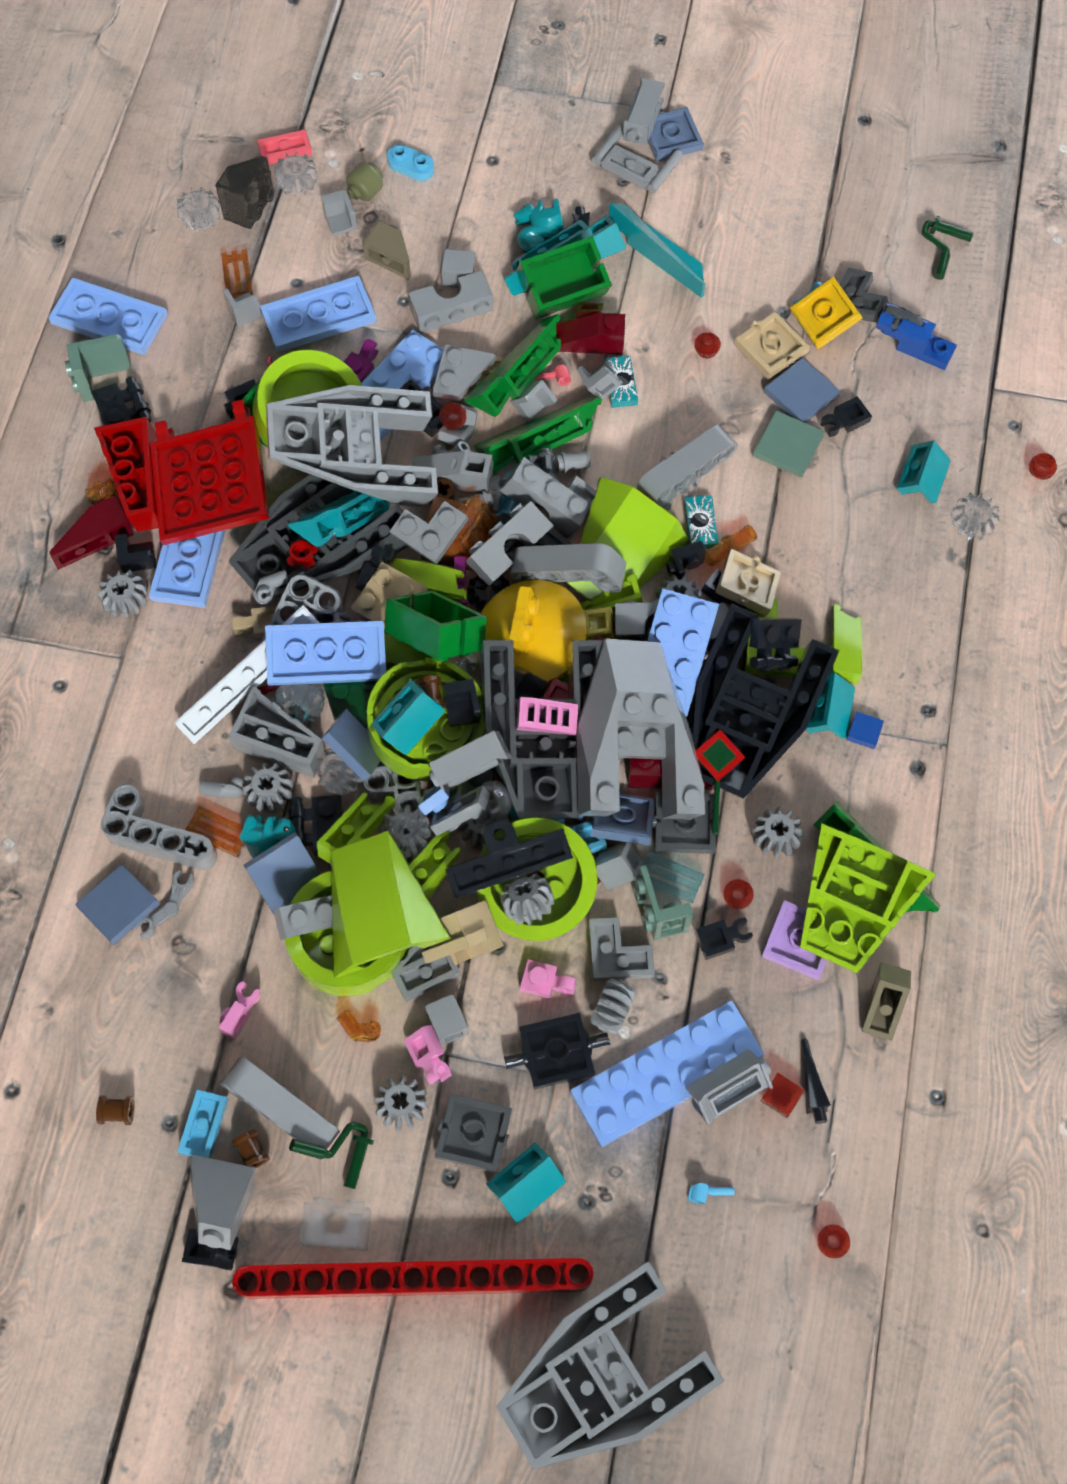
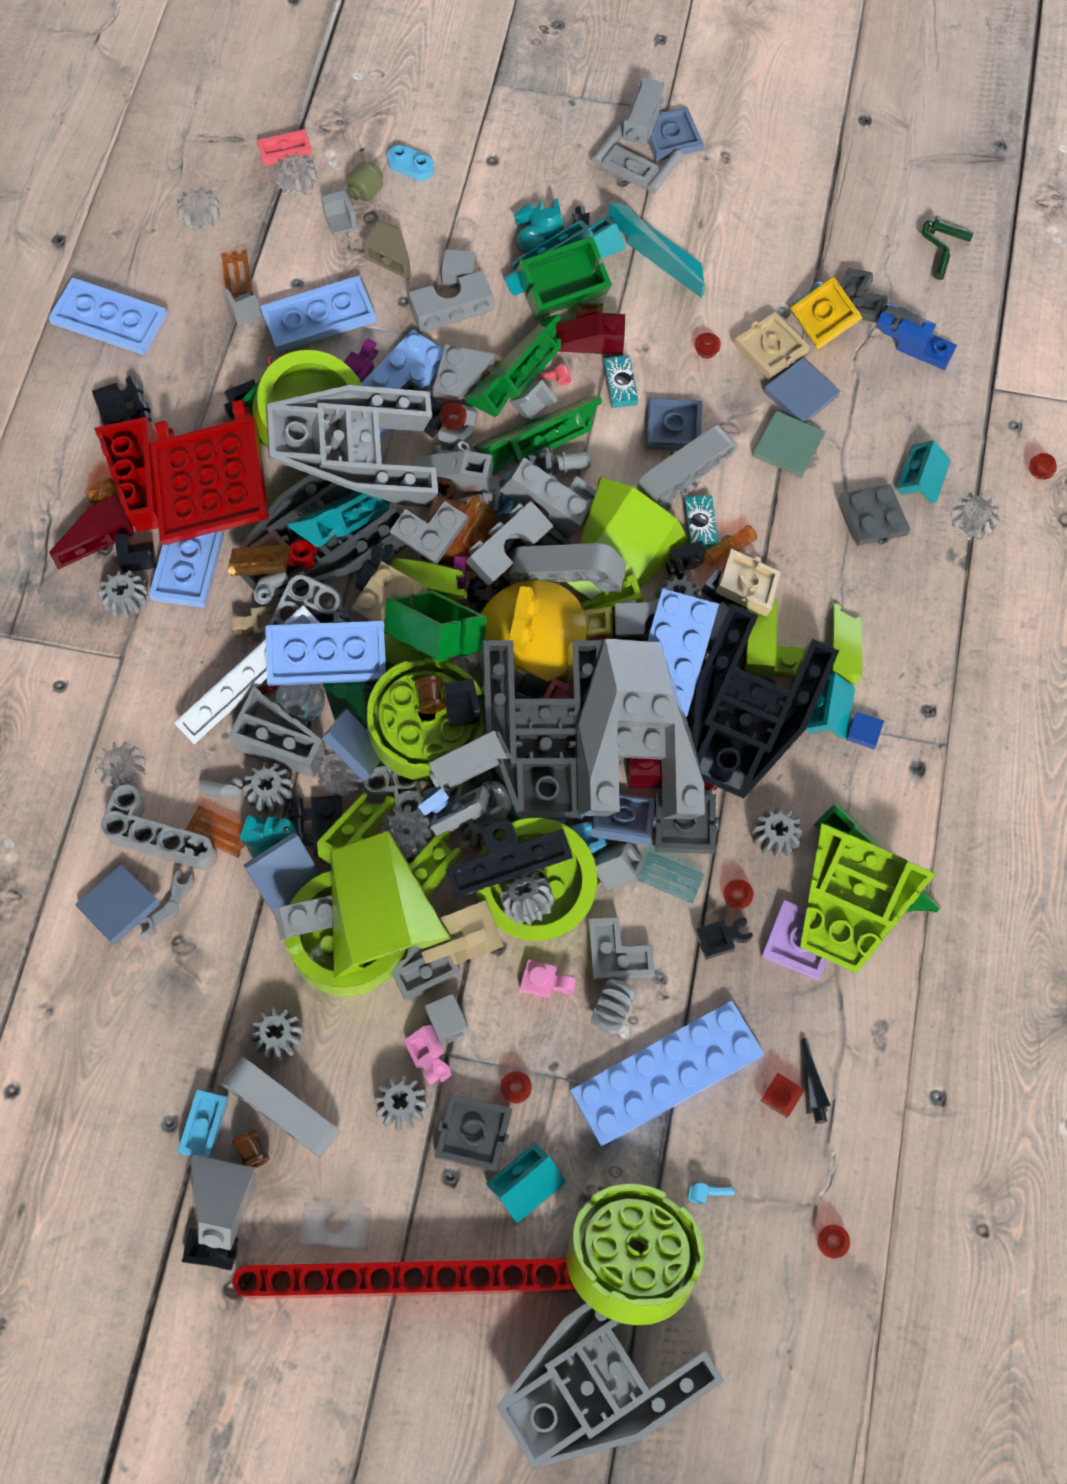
sand green bracket [65,334,131,402] -> none
reddish brown bush [96,1095,135,1125] -> none
clear smoke slope [215,156,275,230] -> none
bright pink plate [219,981,261,1041] -> none
dark green piece [289,1122,374,1189] -> none
clear orange arm [336,1010,381,1042] -> none
teal panel [371,679,445,755] -> none
black plate [504,1013,610,1090] -> none
bright pink slope [516,697,578,735] -> none
light grey panel [577,361,622,400] -> none
sand green bracket [633,865,693,941] -> none
light grey window [685,1049,773,1126] -> none
piece [696,729,745,835] -> none
black plate [749,618,802,671] -> none
black plate [820,396,872,437] -> none
dark tan slope [862,962,911,1041] -> none
none -> clear gear [95,741,146,791]
none -> clear orange plate [228,545,290,576]
none -> light grey gear [250,1007,304,1061]
none -> clear red plate [500,1071,532,1104]
none -> lime brick [566,1184,705,1325]
none -> sand blue tile [646,398,702,450]
none -> dark grey plate [838,484,911,546]

